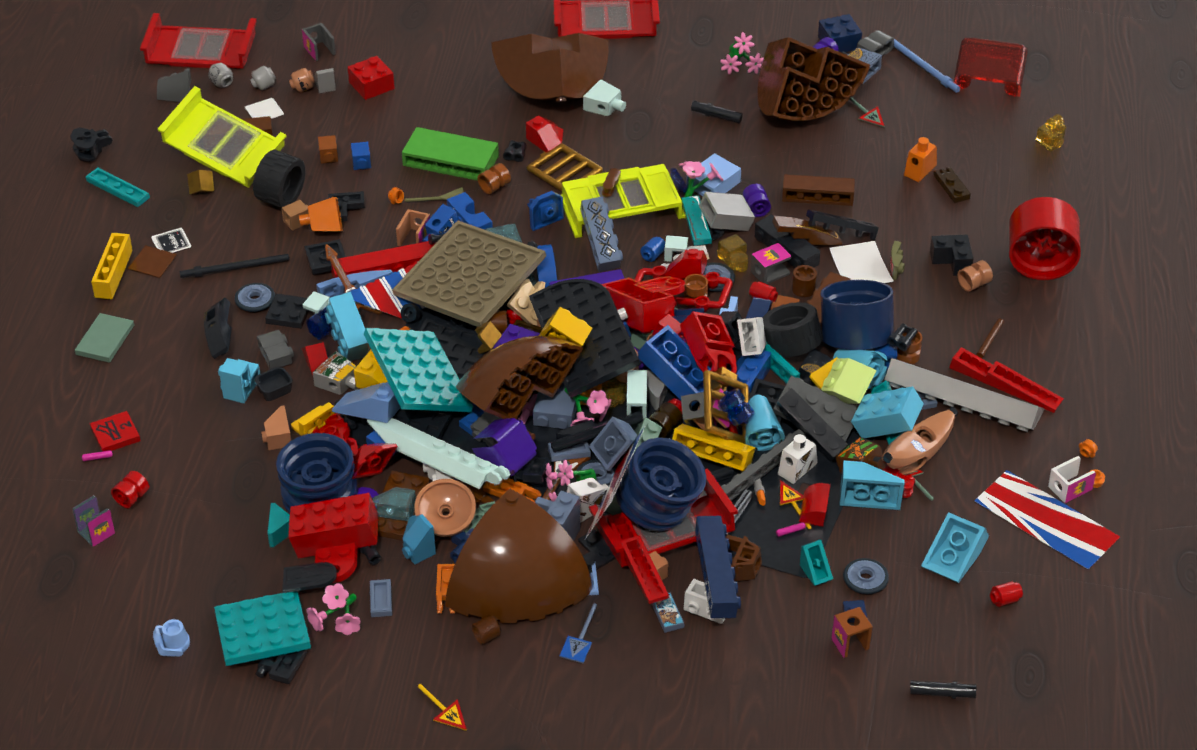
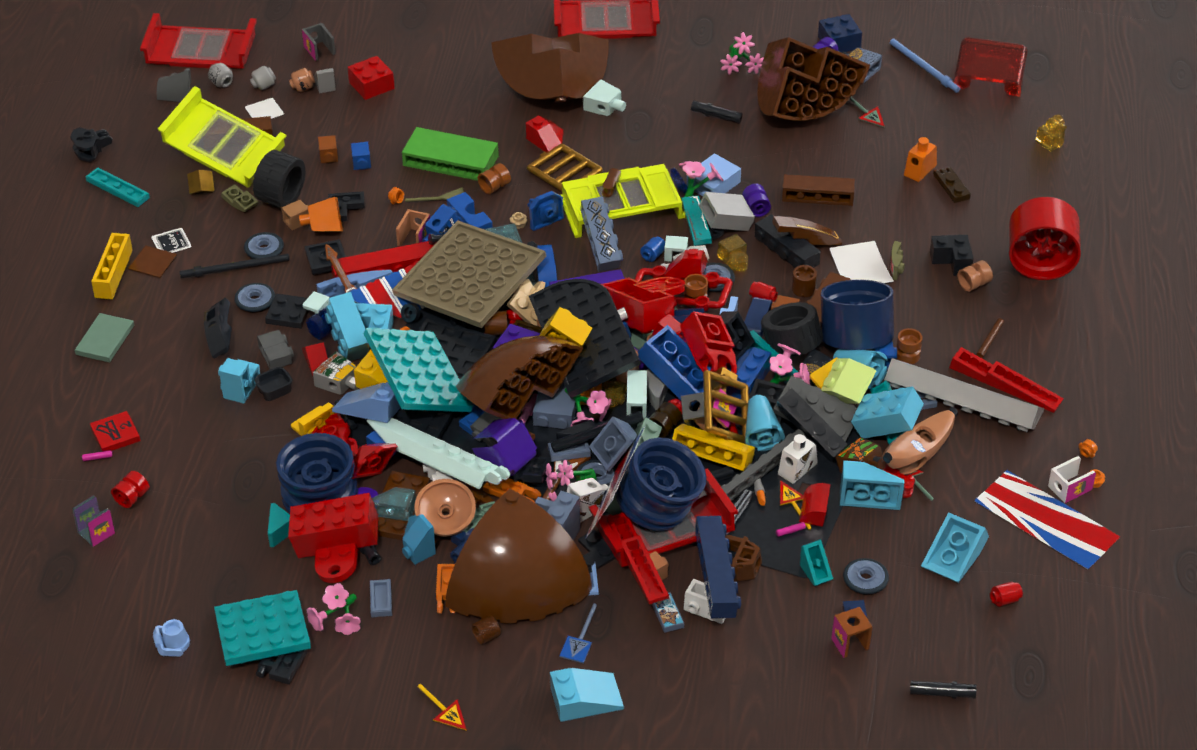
nougat slope [261,405,291,450] -> none
black window [282,562,337,593] -> none
pearl gold panel [475,321,502,353] -> none
black piece [503,140,526,162] -> none
clear blue wheel [718,388,754,426] -> none
white torso [737,317,766,356] -> none
piece [751,243,791,284] -> none
black hinge [806,209,879,240] -> none
dark grey brick [857,30,894,55] -> none
black piece [887,323,918,351] -> none
none -> olive slope [221,184,259,212]
none -> wheel [244,232,284,259]
none -> medium azure brick [355,303,394,329]
none -> tan plate [510,212,527,229]
none -> medium azure slope [550,668,624,722]
none -> bright pink plant [769,343,810,385]

